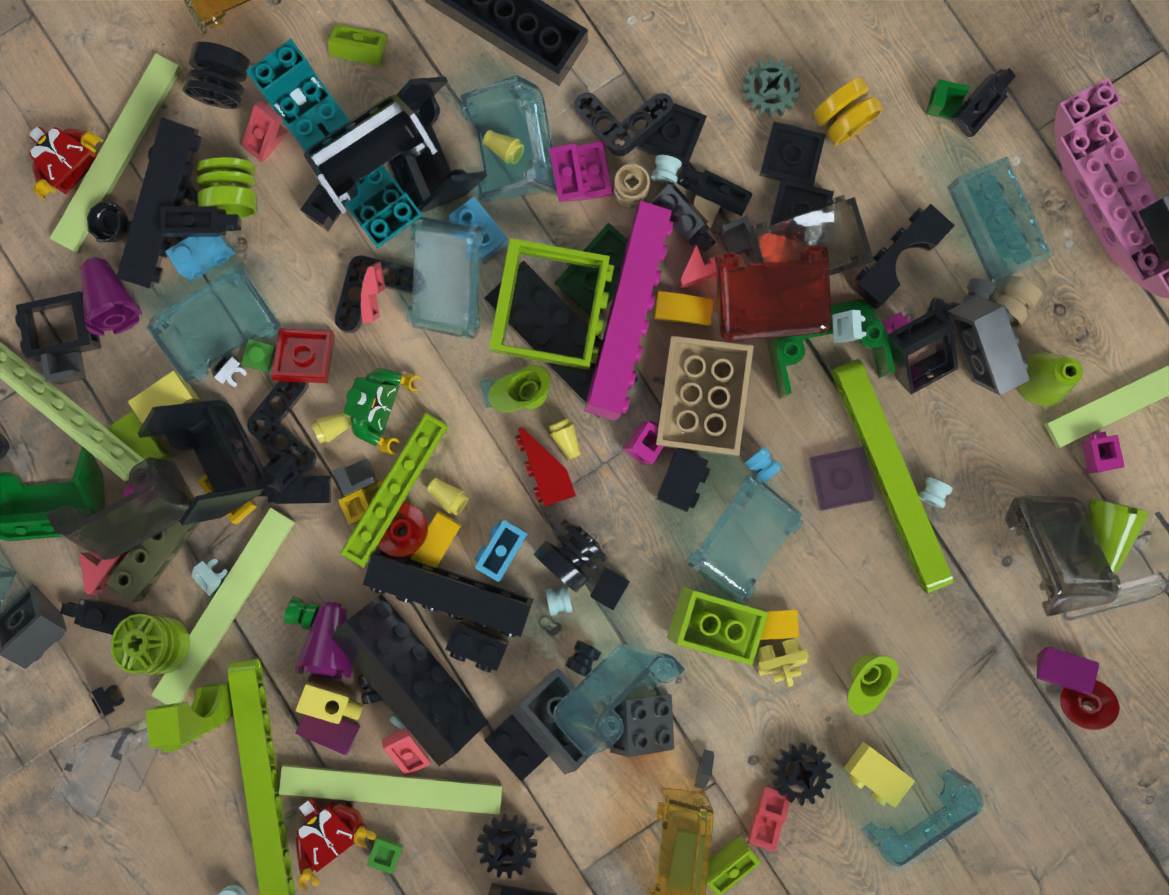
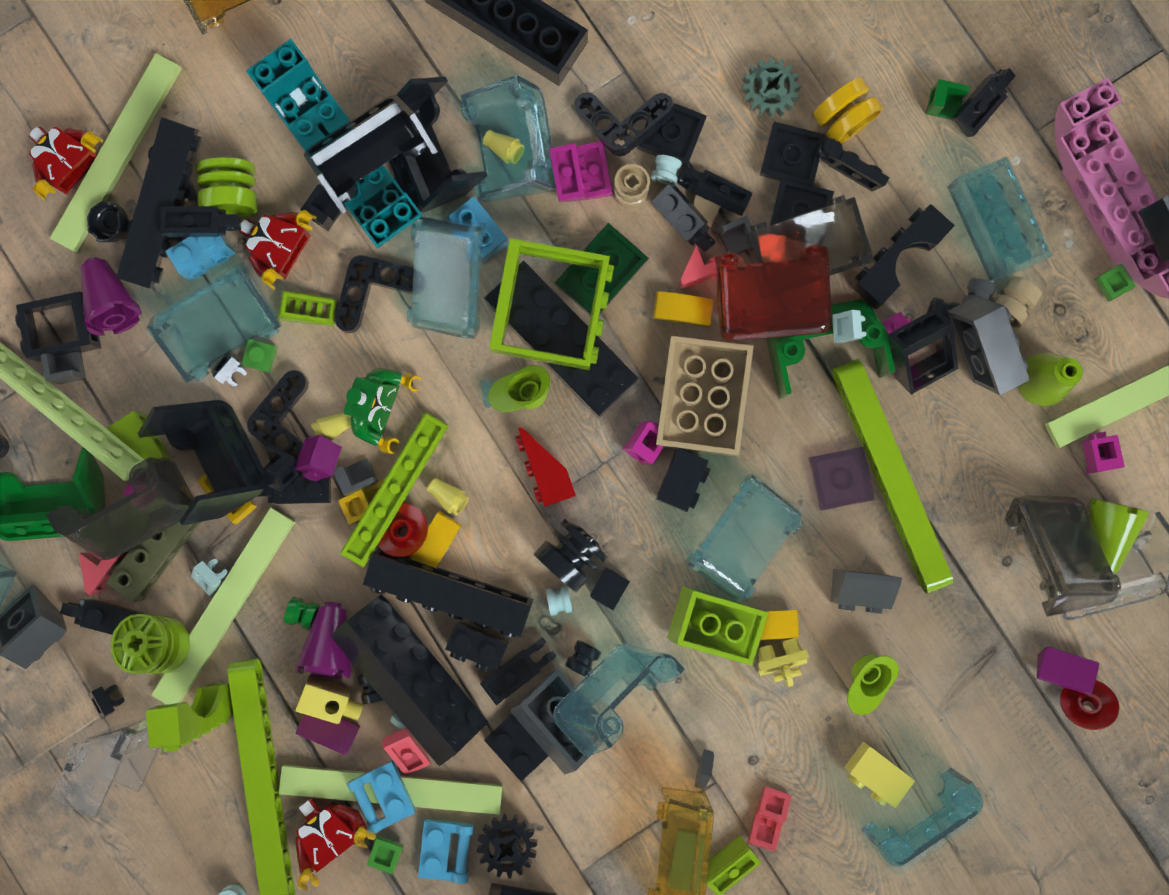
light yellow brick [128,370,200,424] -> none
black wheel [182,41,250,109] -> none
coral slope [241,101,288,162] -> none
red tile [271,328,335,383] -> none
lime slope [328,24,388,66] -> none
coral slope [361,262,386,323] -> none
medium azure brick [474,520,529,582] -> none
light yellow cone [549,418,581,460] -> none
dark pink brick [584,201,674,421] -> none
dark grey bracket [608,694,674,757] -> none
medium azure wheel [744,446,782,484] -> none
black gear [771,742,833,806] -> none
light aqua wheel [919,477,953,509] -> none
none -> red torso [239,210,317,290]
none -> lime slope [279,290,337,326]
none -> magenta brick [295,435,342,481]
none -> medium azure plate [346,760,416,833]
none -> medium azure plate [418,818,474,884]
none -> black hinge [480,637,557,706]
none -> black hinge [814,138,890,191]
none -> dark grey slope [830,569,902,614]
none -> bright green plate [1095,264,1136,302]

